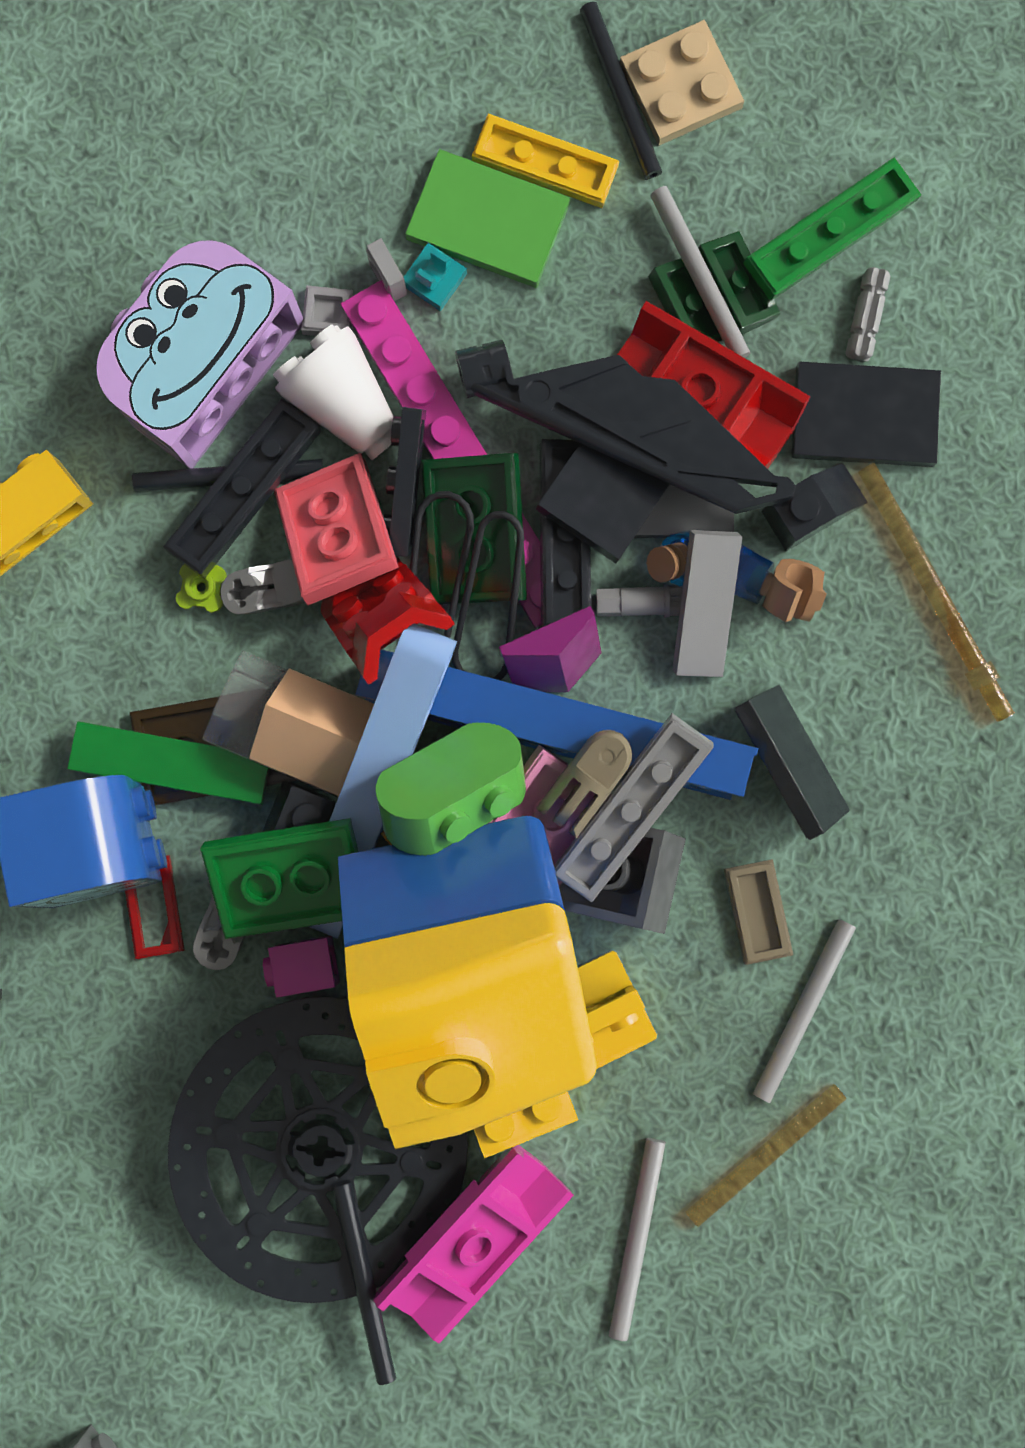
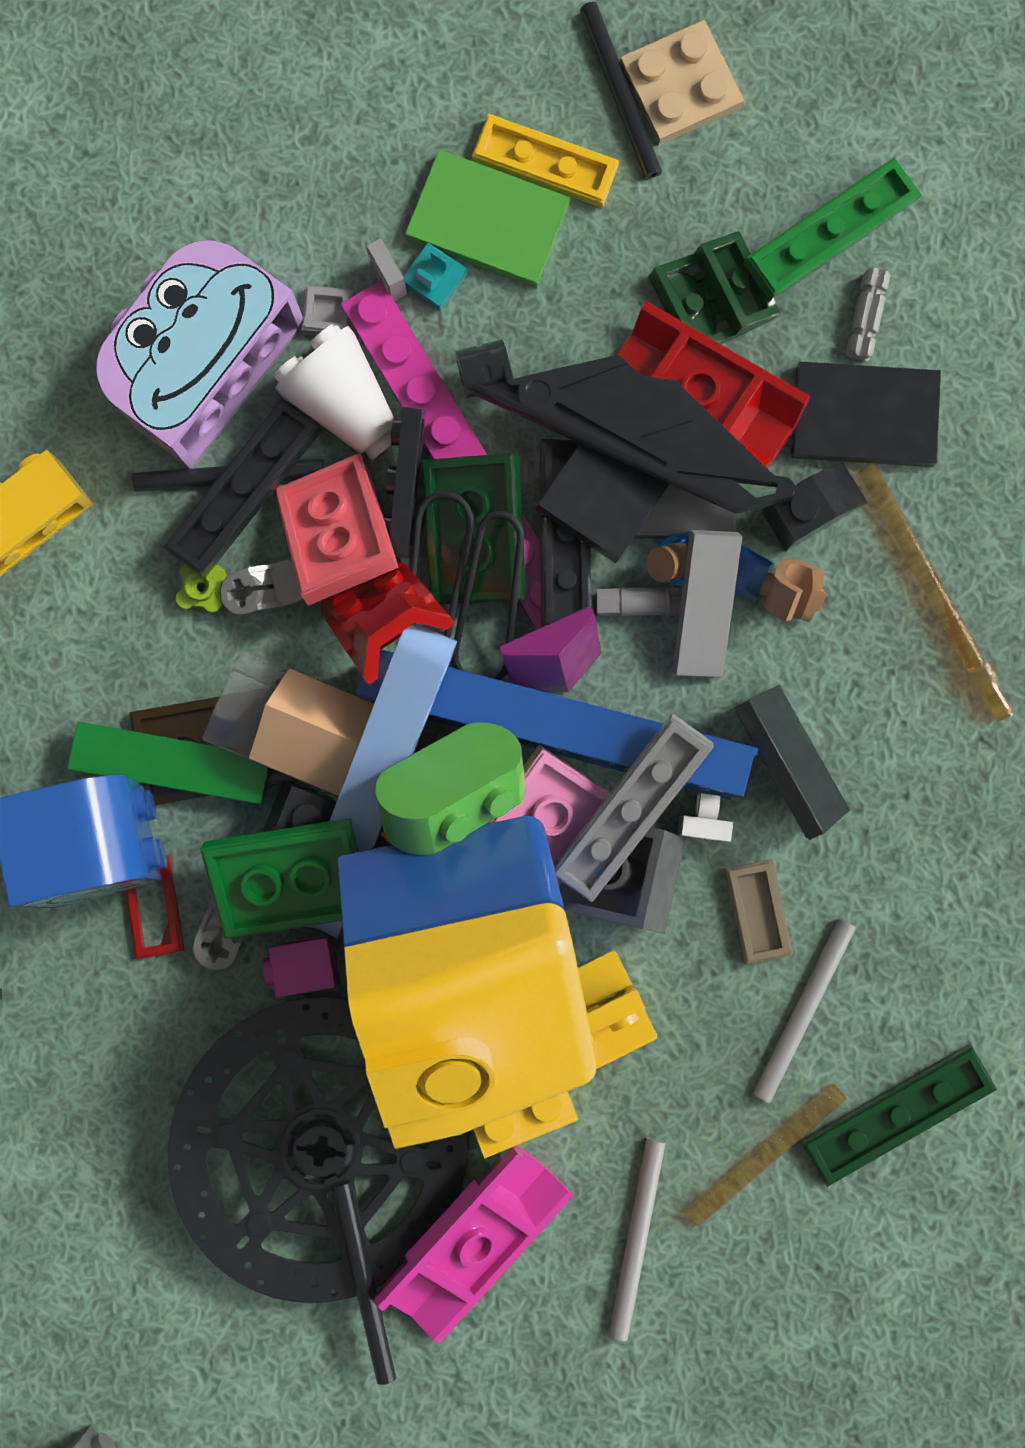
dark tan arm [536,730,632,838] -> none
light grey bar [650,186,751,358] -> none
none -> white tile [677,793,733,842]
none -> dark green tile [800,1044,997,1187]

